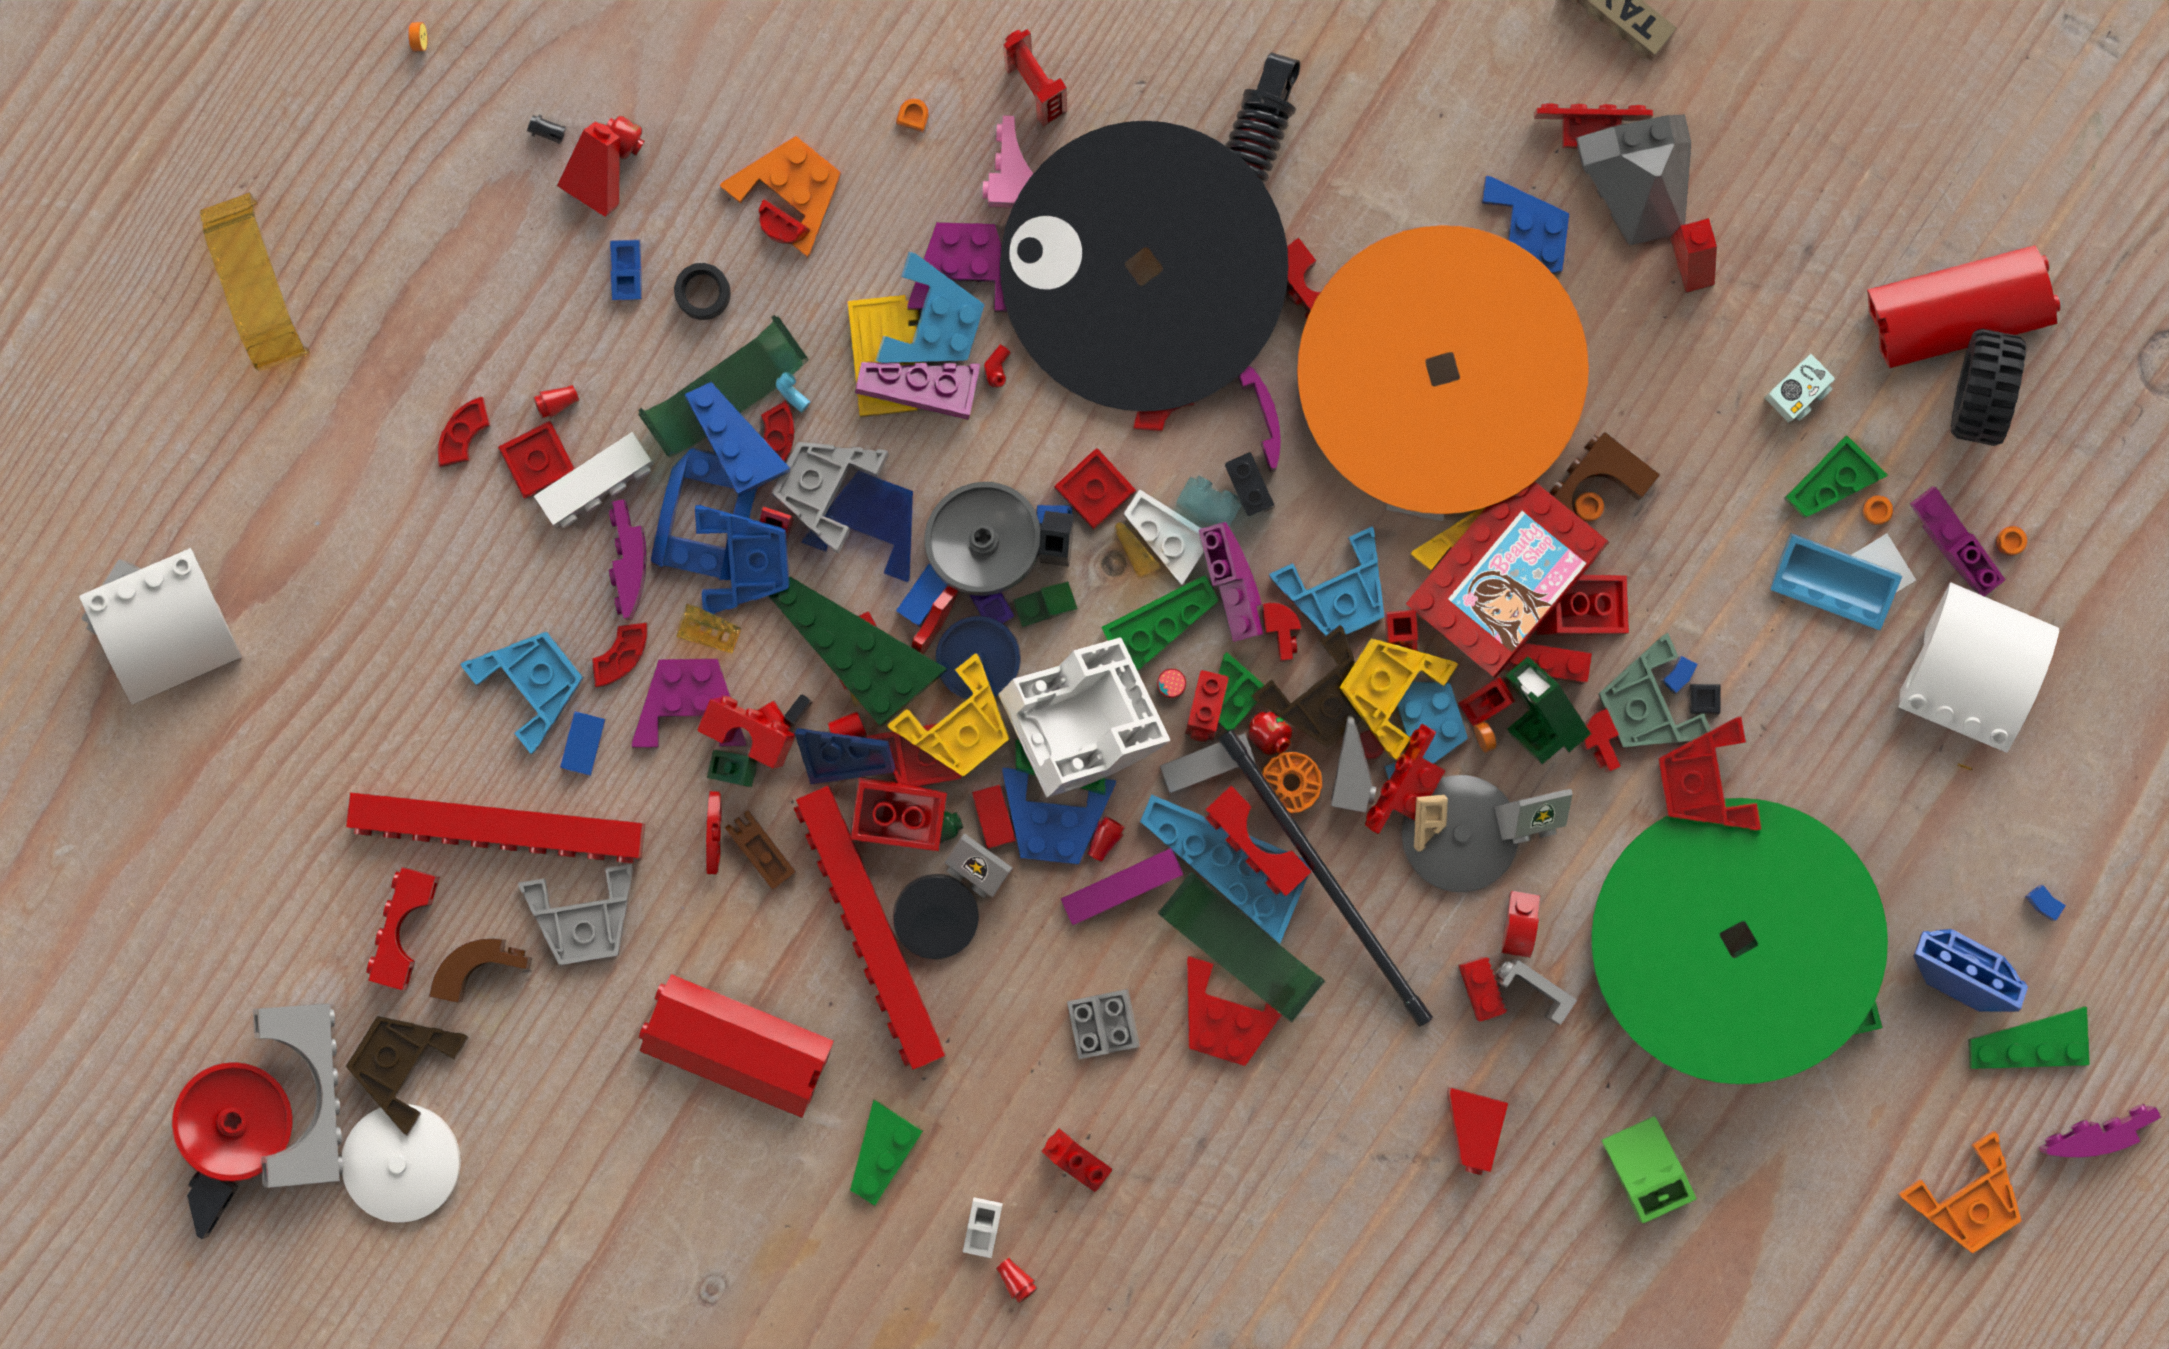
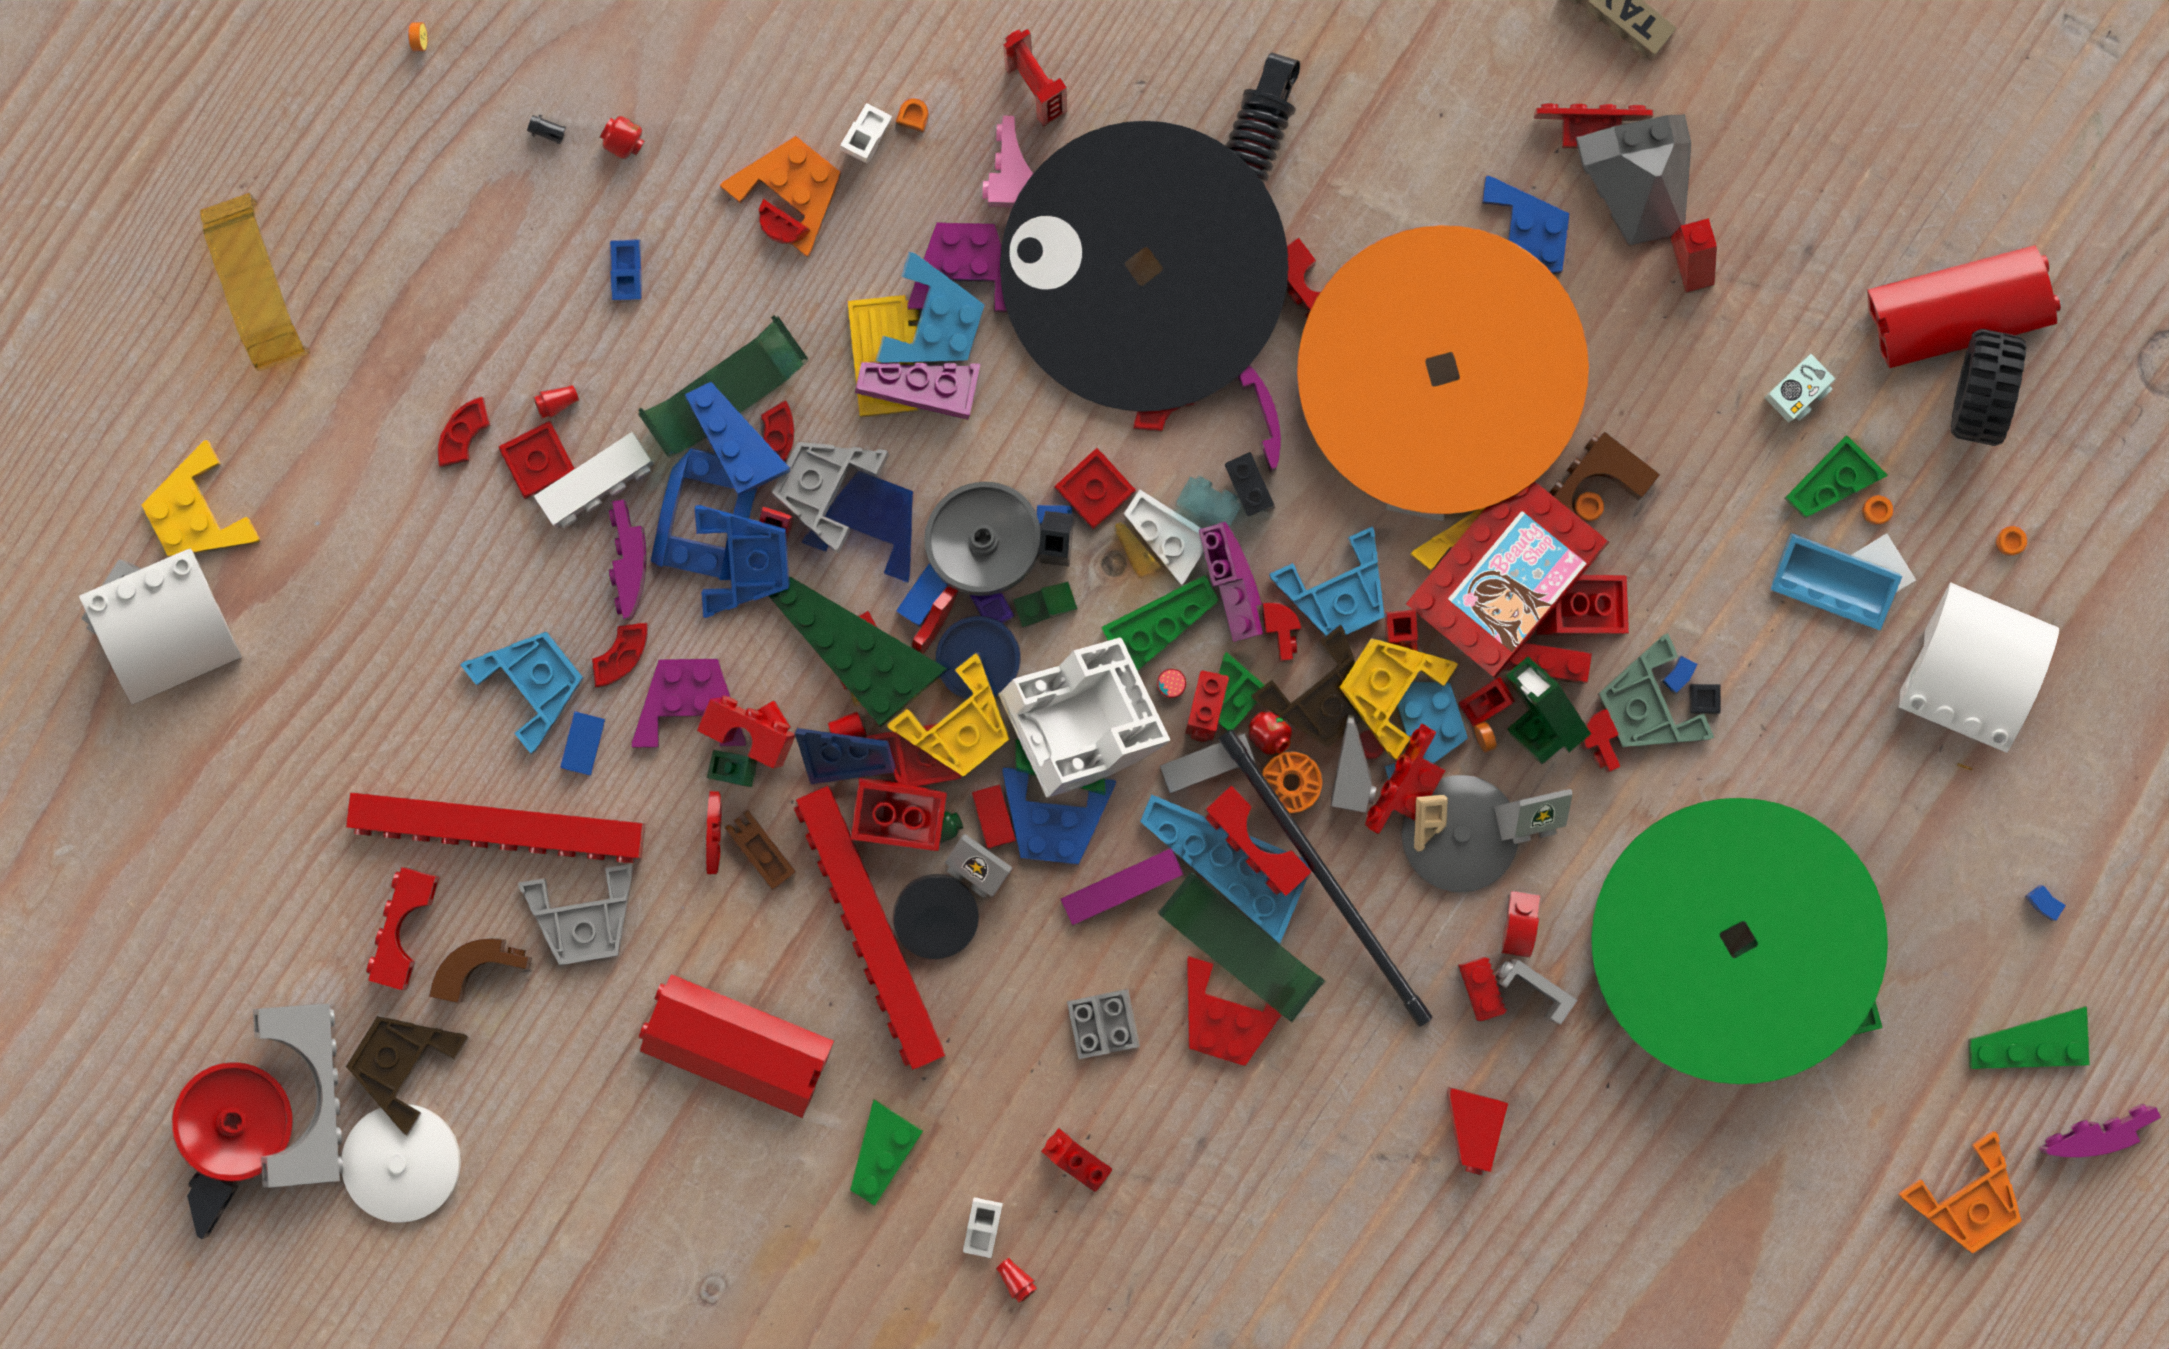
red slope [557,121,620,217] -> none
black tyre [674,263,731,320] -> none
clear yellow slope [676,603,741,654] -> none
medium azure arm [776,372,811,413] -> none
black tile [785,694,812,725] -> none
red arm [984,344,1011,388] -> none
red cone [1087,816,1125,862] -> none
bright green slope [1601,1116,1697,1224] -> none
red wing [1658,716,1762,830] -> none
magenta slope [1910,486,2006,597] -> none
blue wedge [1913,929,2028,1012] -> none
none -> yellow wing [141,440,261,557]
none -> white brick [840,103,892,164]

